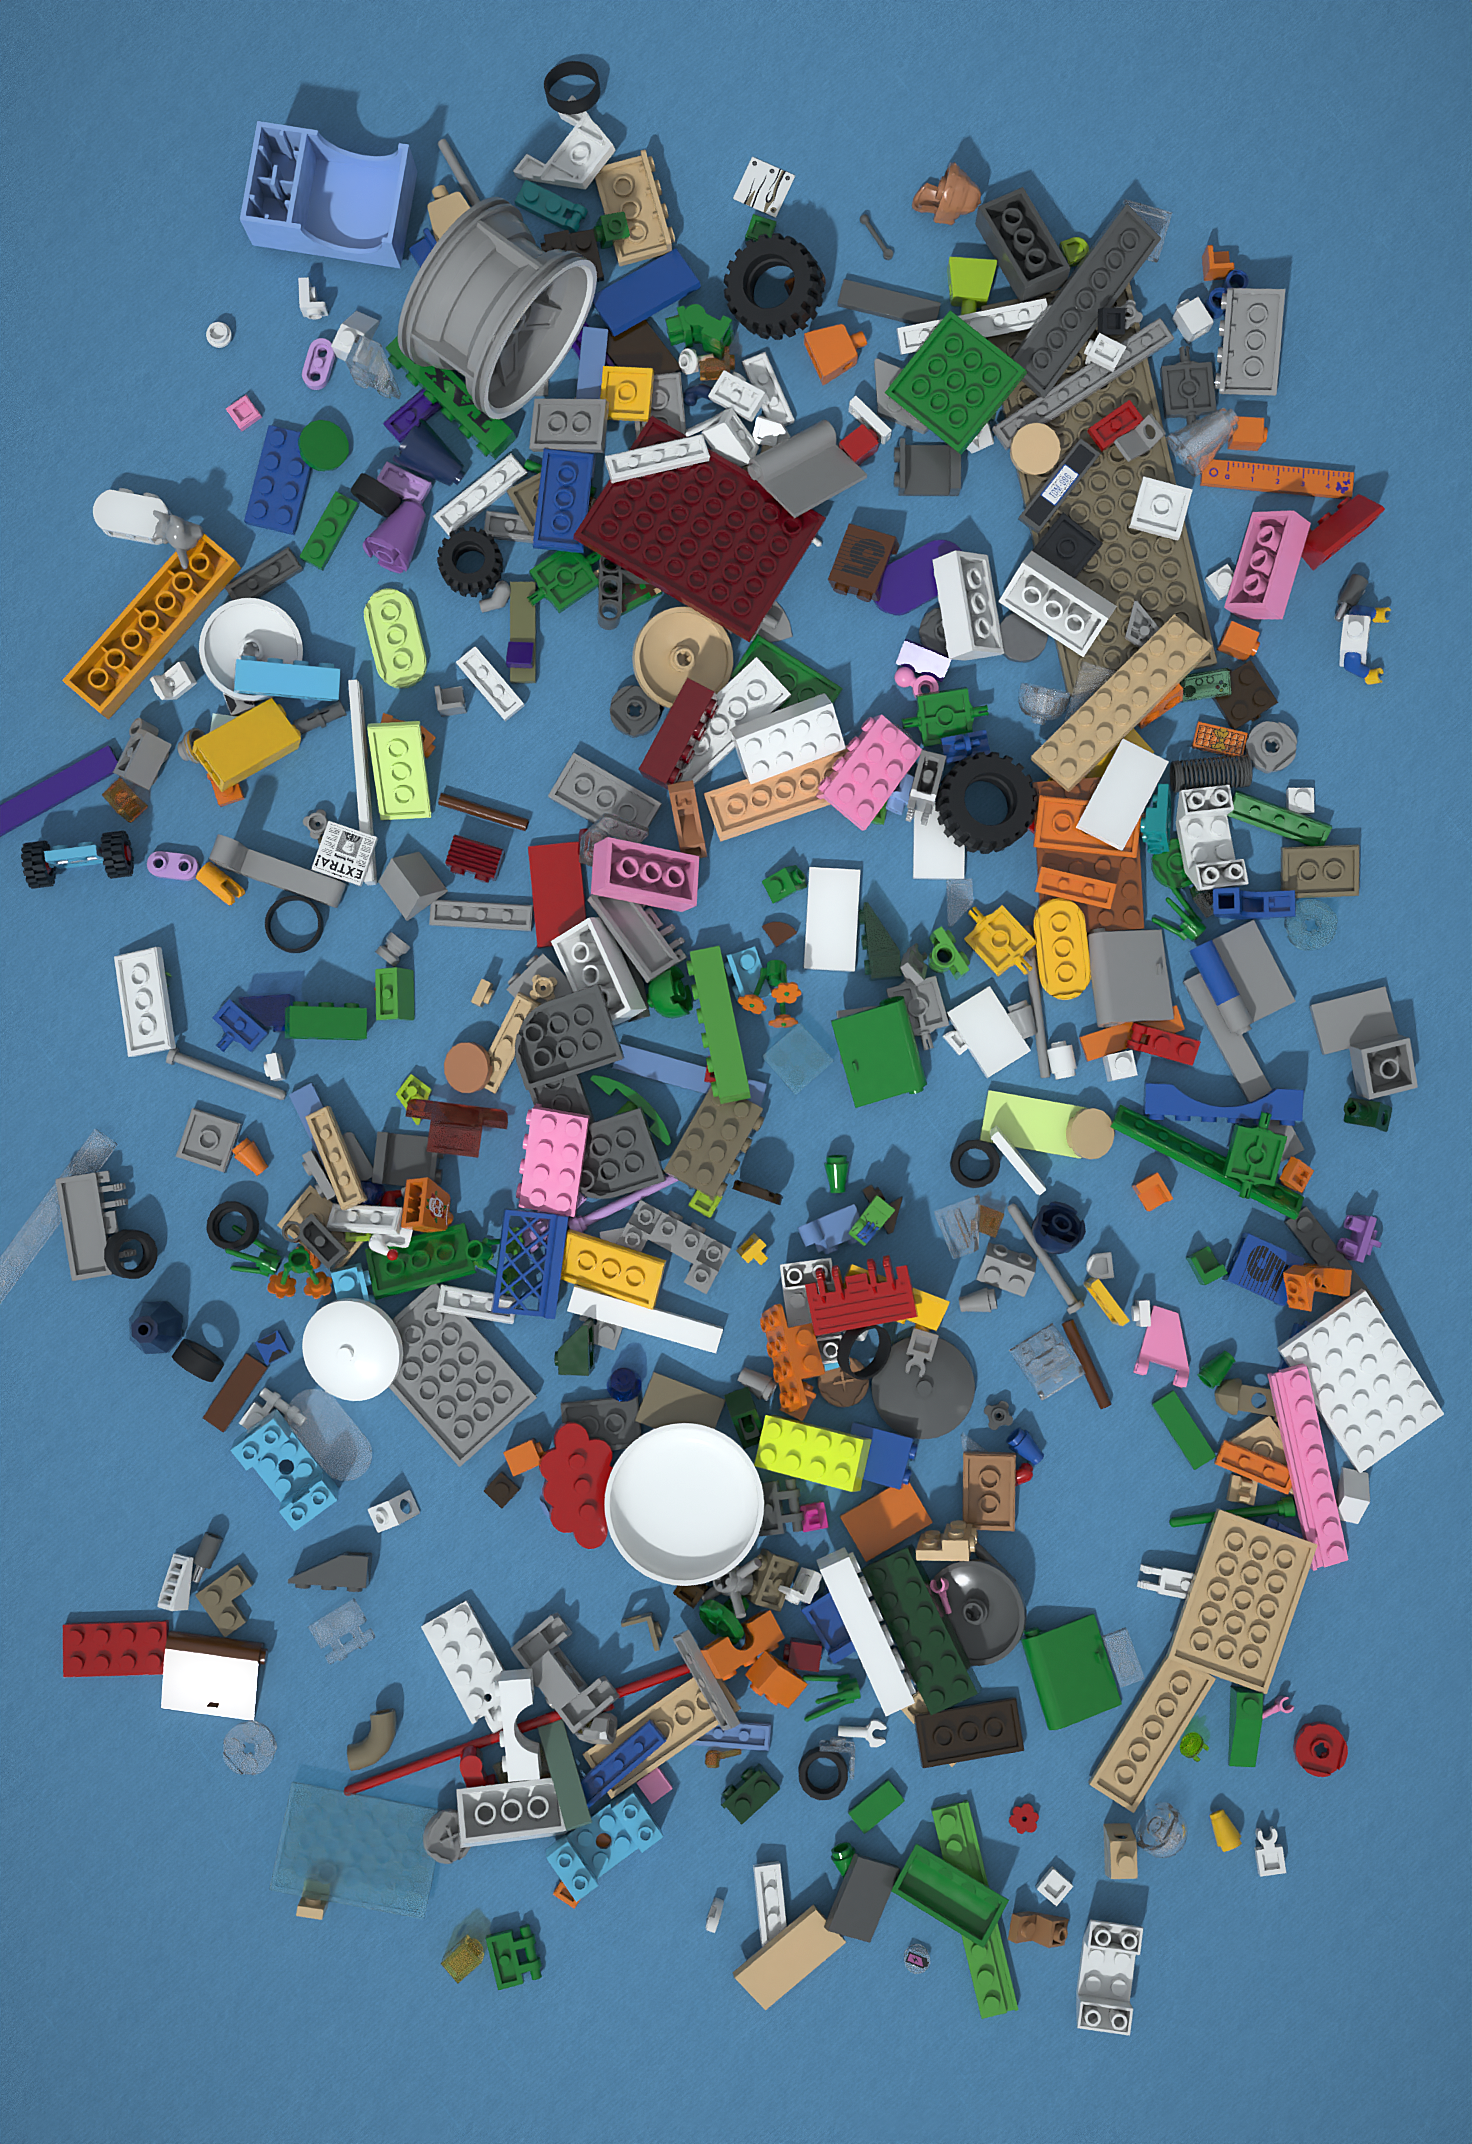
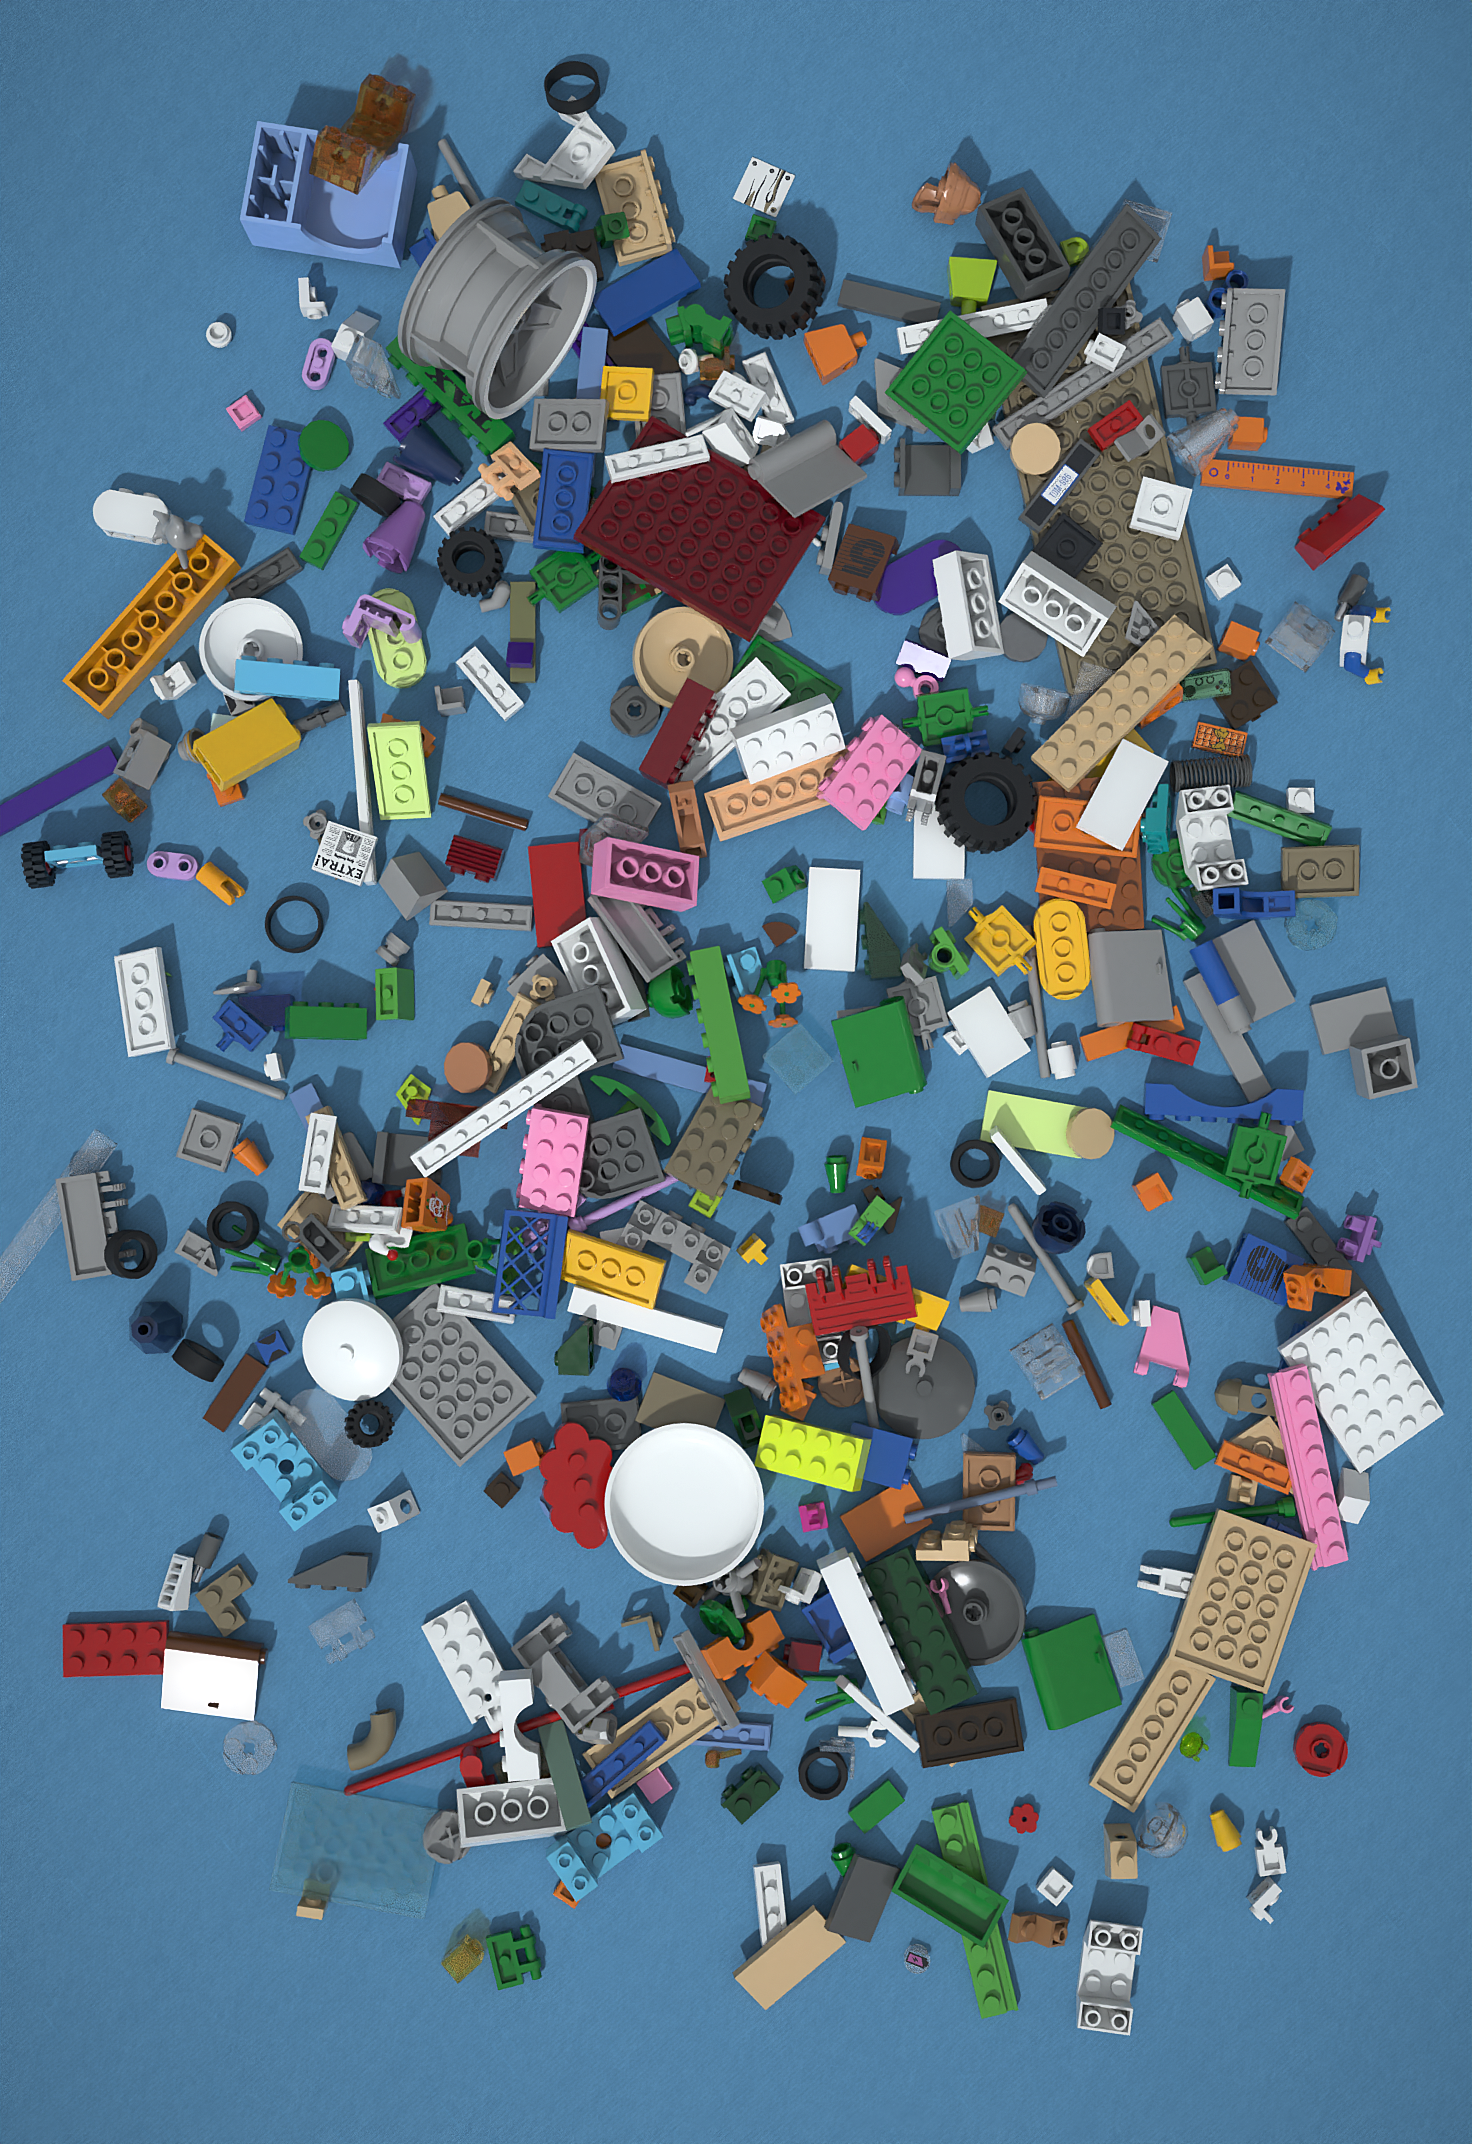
light grey beam [209,834,346,908] -> none
white tile [705,1897,724,1933] -> none
dark grey plate [759,1478,804,1537] -> none
dark grey hinge [860,214,893,260] -> none
white brick [1102,1050,1138,1082] -> none
green cone [1197,1351,1235,1389] -> none
bright pink brick [1224,510,1311,619] -> none
light grey plate [1244,721,1297,774] -> none
dark green bracket [1344,1098,1392,1132] -> none
none -> light grey slope [174,1229,218,1277]
none -> light grey bar [213,970,262,995]
none -> white plate [298,1113,338,1194]
none -> clear orange plate [309,73,416,195]
none -> lavender piece [342,594,422,649]
none -> black tyre [344,1400,395,1448]
none -> white plate [410,1038,597,1177]
none -> light nougat plate [478,441,541,501]
none -> light grey hinge [816,502,843,576]
none -> white tile [834,1675,920,1753]
none -> light grey bar [850,1326,880,1429]
none -> orange bracket [856,1137,887,1180]
none -> sand blue bar [904,1476,1058,1524]
none -> black plate [1001,727,1027,757]
none -> white bracket [1246,1876,1282,1924]
none -> clear slope [1265,601,1336,673]

